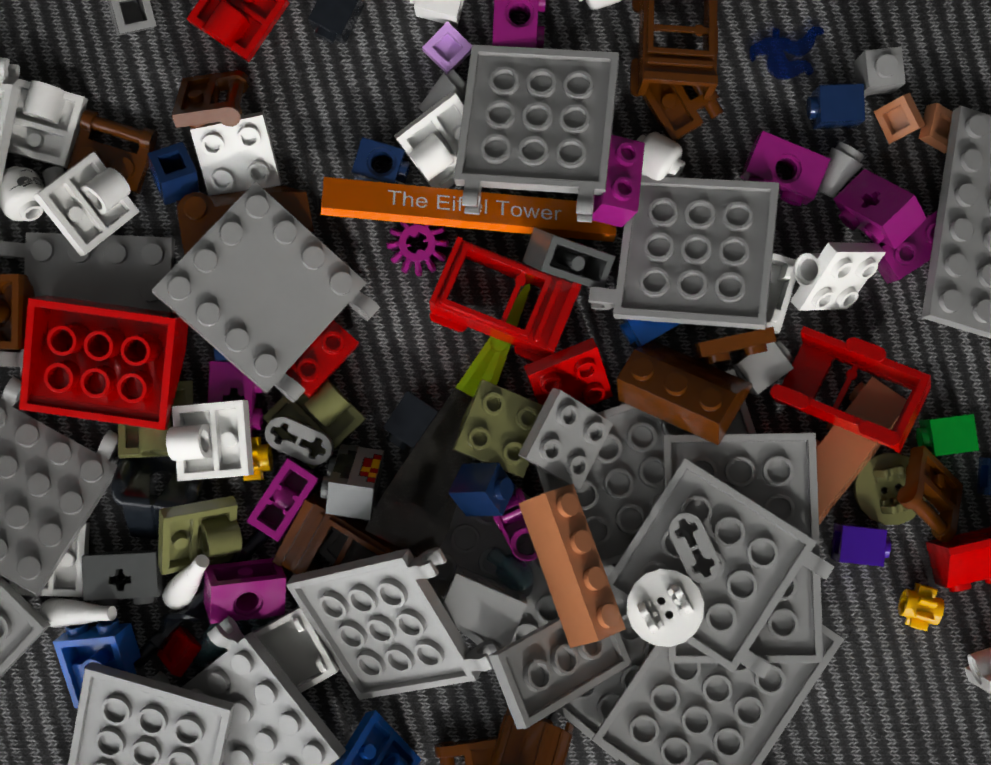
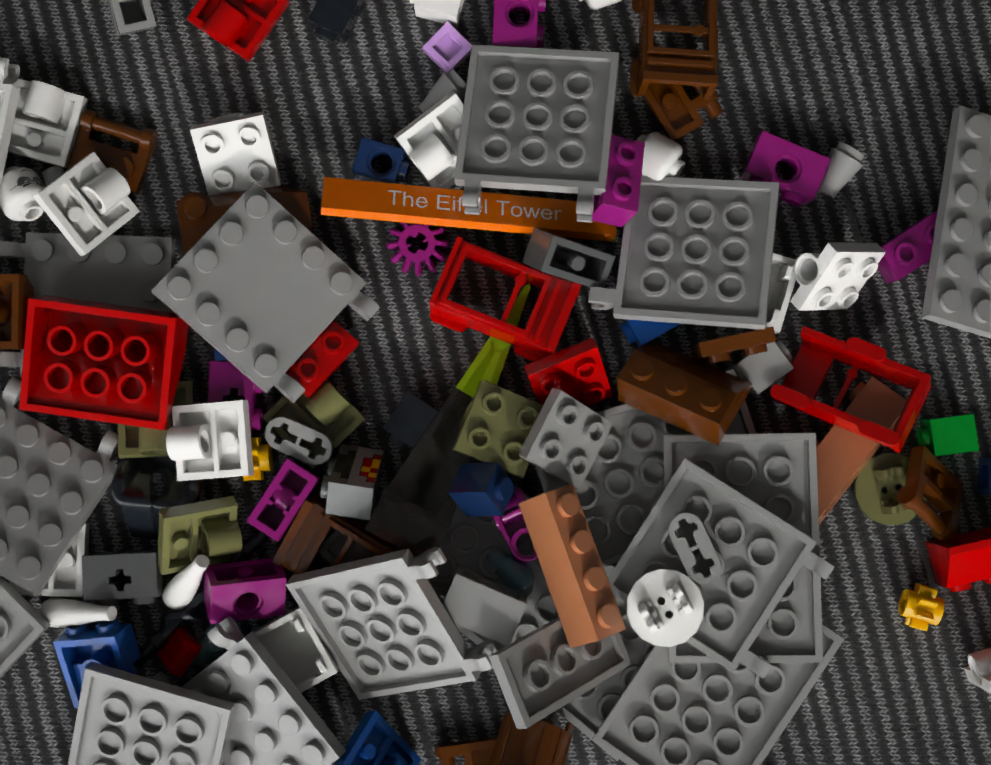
dark blue brick [148,142,199,205] -> none
reddish brown plate [172,70,249,128] -> none
clear blue piece [749,27,824,80] -> none
dark blue brick [806,84,865,129] -> none
dark purple brick [831,523,891,567] -> none
magenta brick [833,169,927,250] -> none
light grey brick [854,47,906,96] -> none
nougat plate [874,93,926,144] -> none
nougat plate [918,103,953,153] -> none

